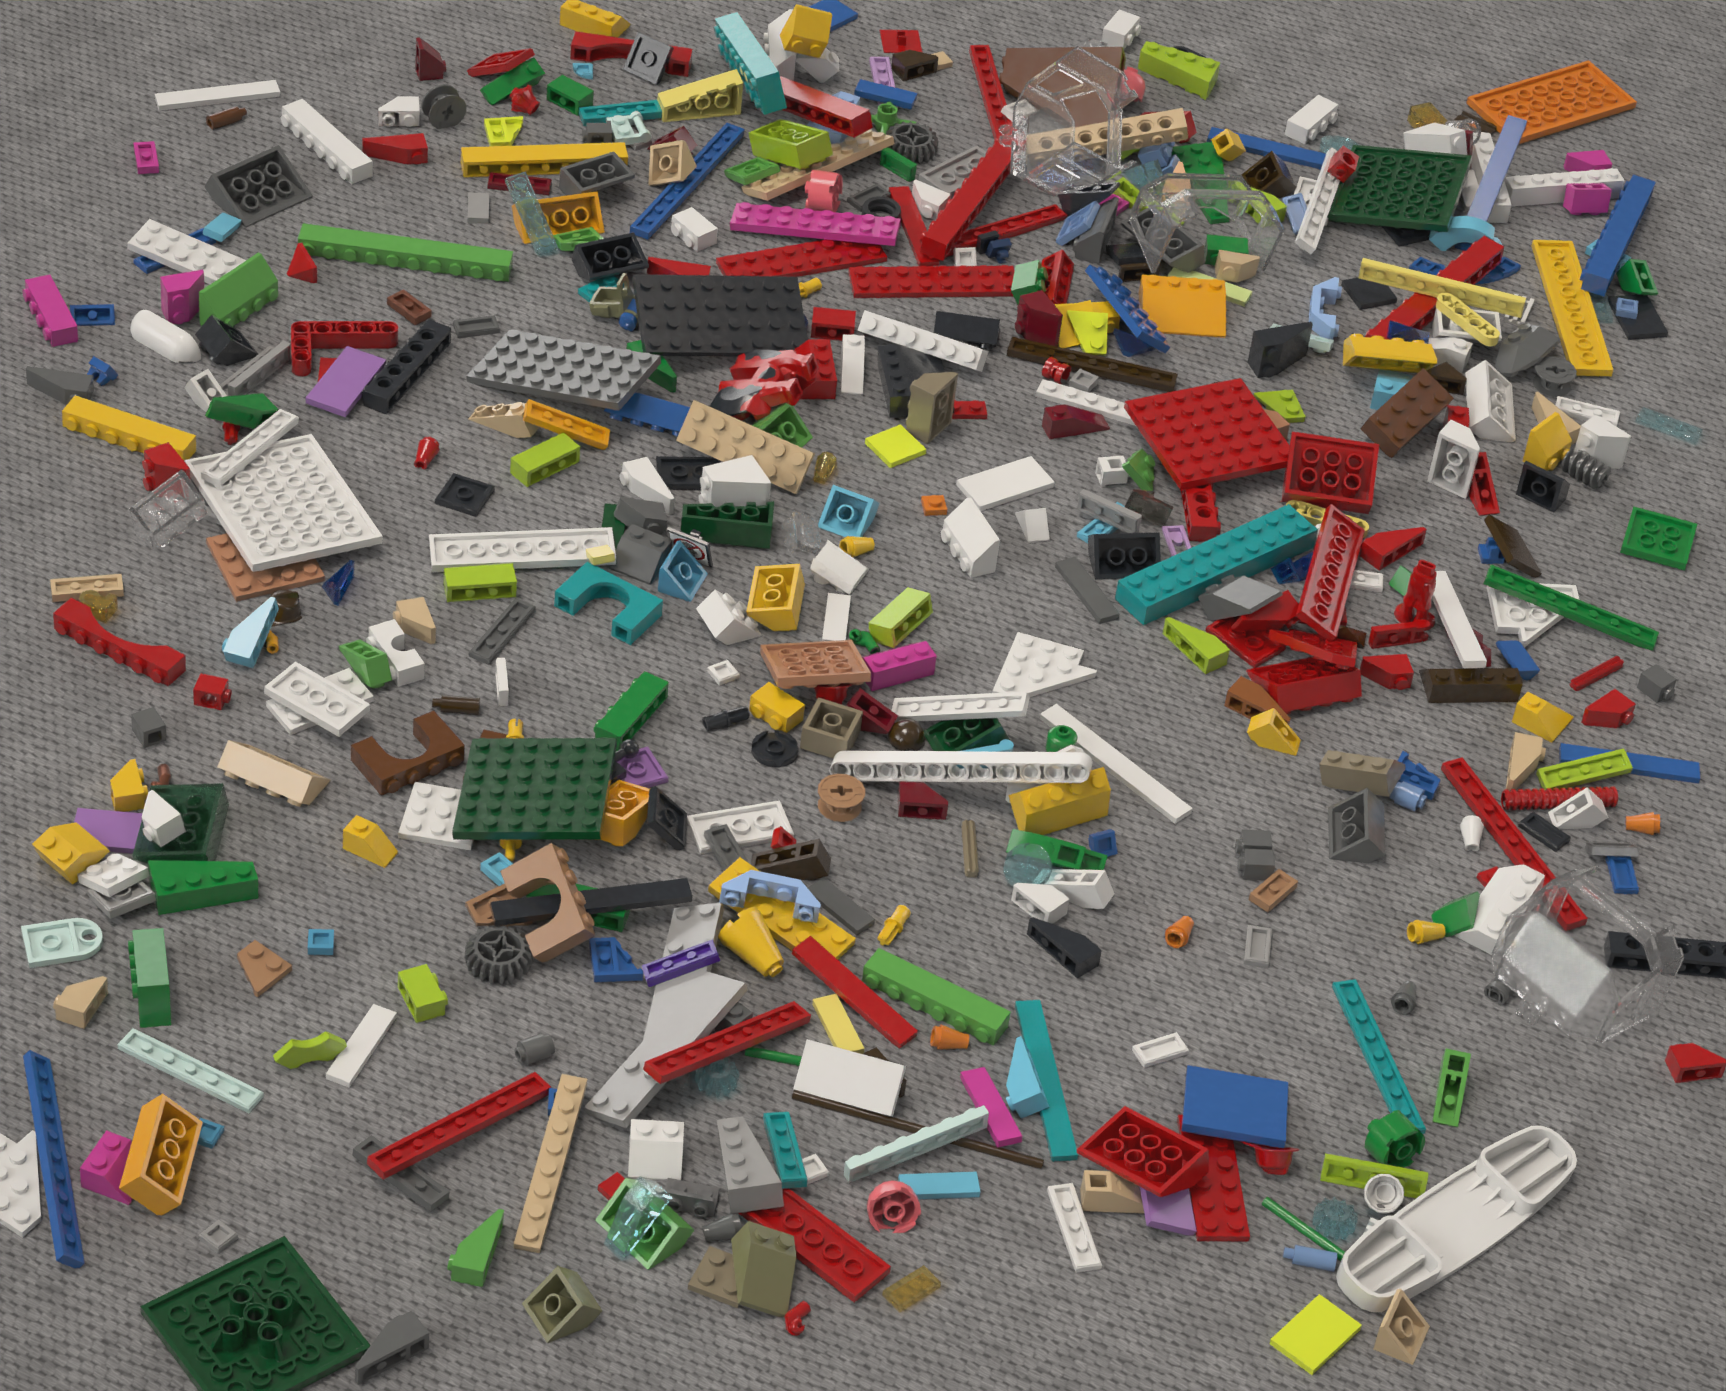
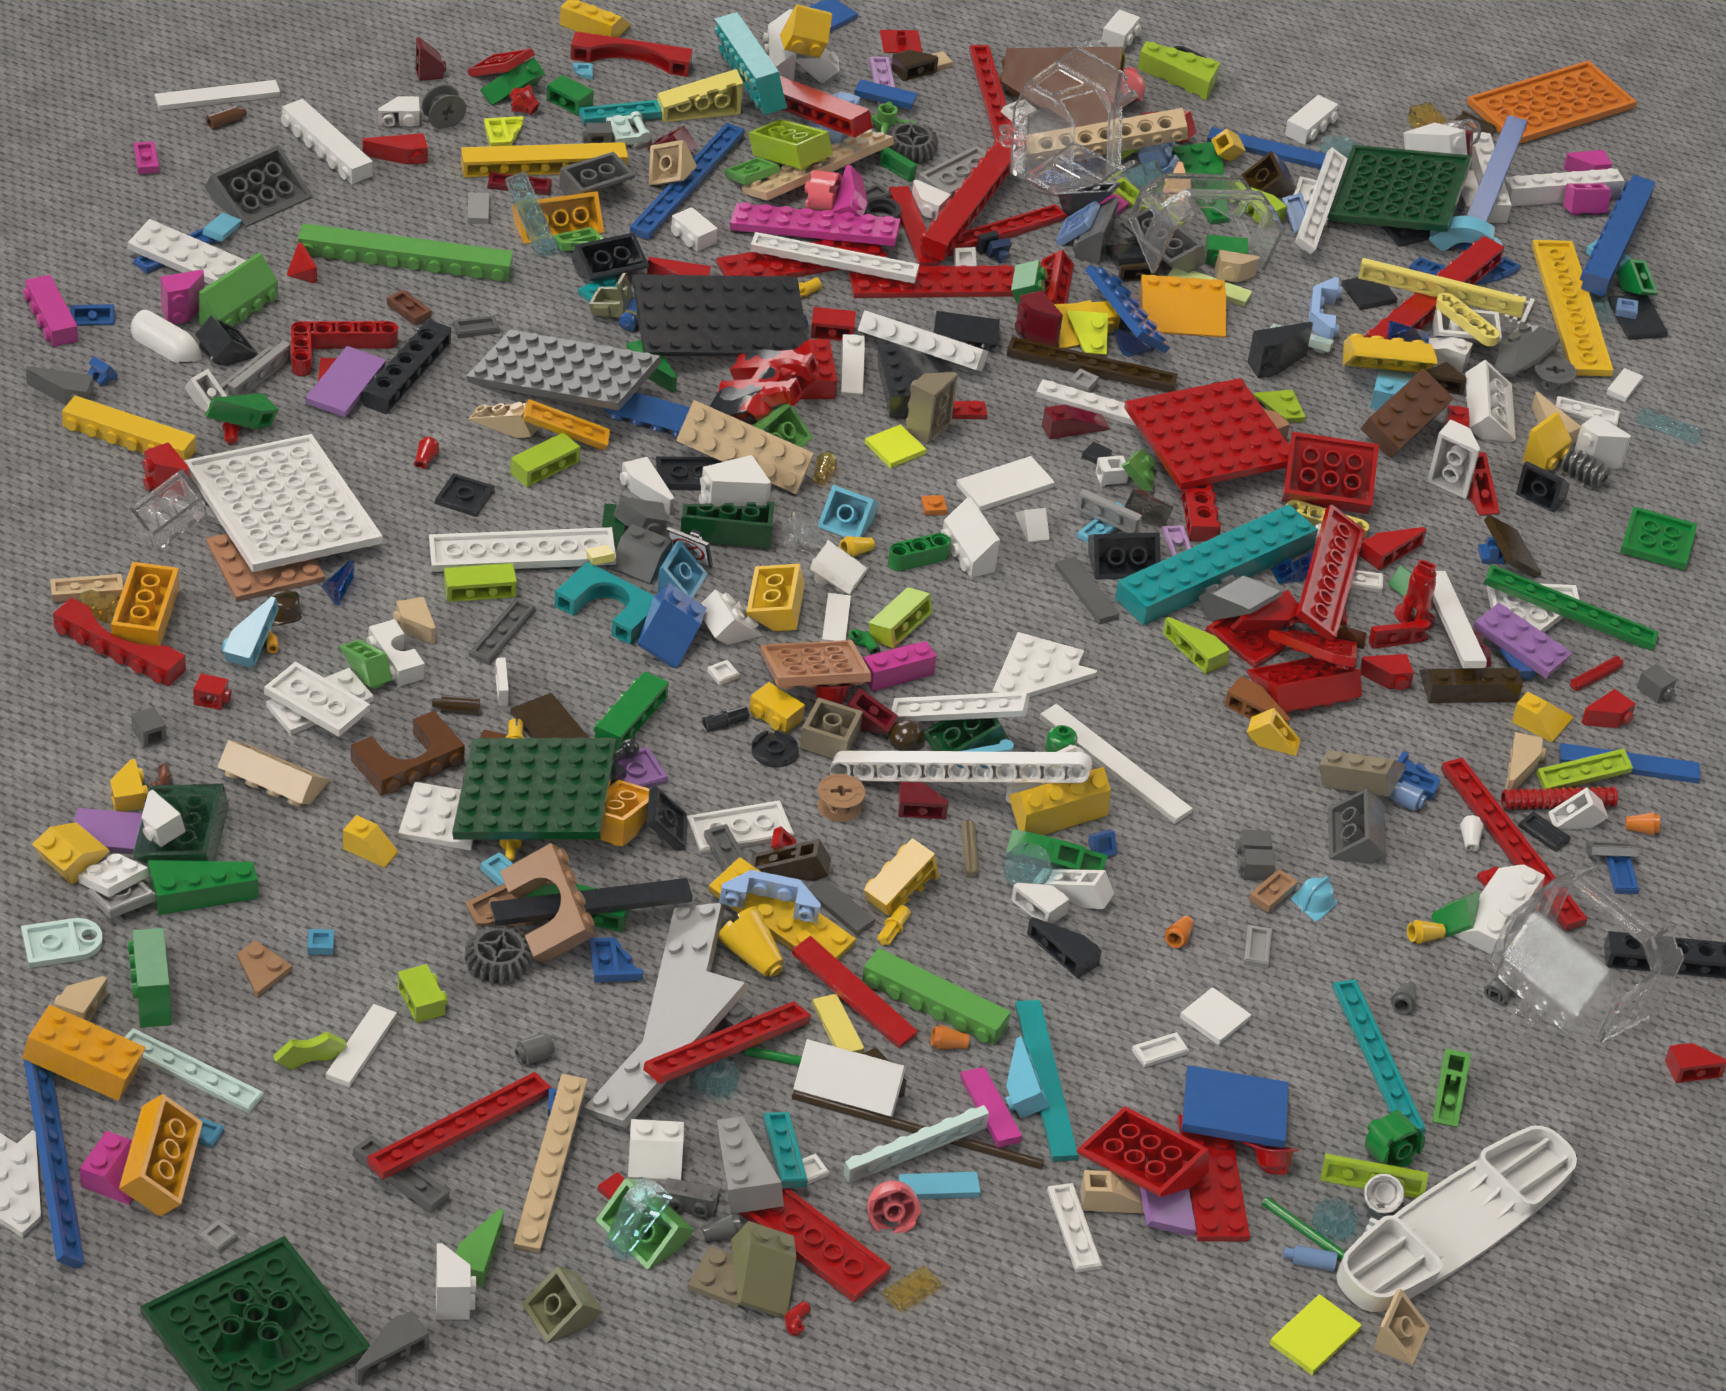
white tile [201,409,299,487] -> none
plate [623,32,674,85] -> none
dark purple tile [642,939,720,987] -> none
red wheel [1042,357,1071,385] -> none
red brick [1327,145,1359,183] -> none
none -> light orange brick [22,1004,146,1101]
none -> light orange brick [111,562,180,646]
none -> white slope [436,1243,476,1320]
none -> dark brown tile [510,692,589,738]
none -> blue slope [637,583,706,668]
none -> white plate [750,232,919,283]
none -> dark pink slope [832,164,868,216]
none -> yellow wedge [864,838,939,916]
none -> green beam [888,533,951,571]
none -> black tile [1082,441,1112,464]
none -> white tile [1180,987,1251,1045]
none -> medium azure piece [1290,876,1337,921]
none -> medium lavender plate [1472,603,1572,679]
none -> white tile [1606,368,1643,402]

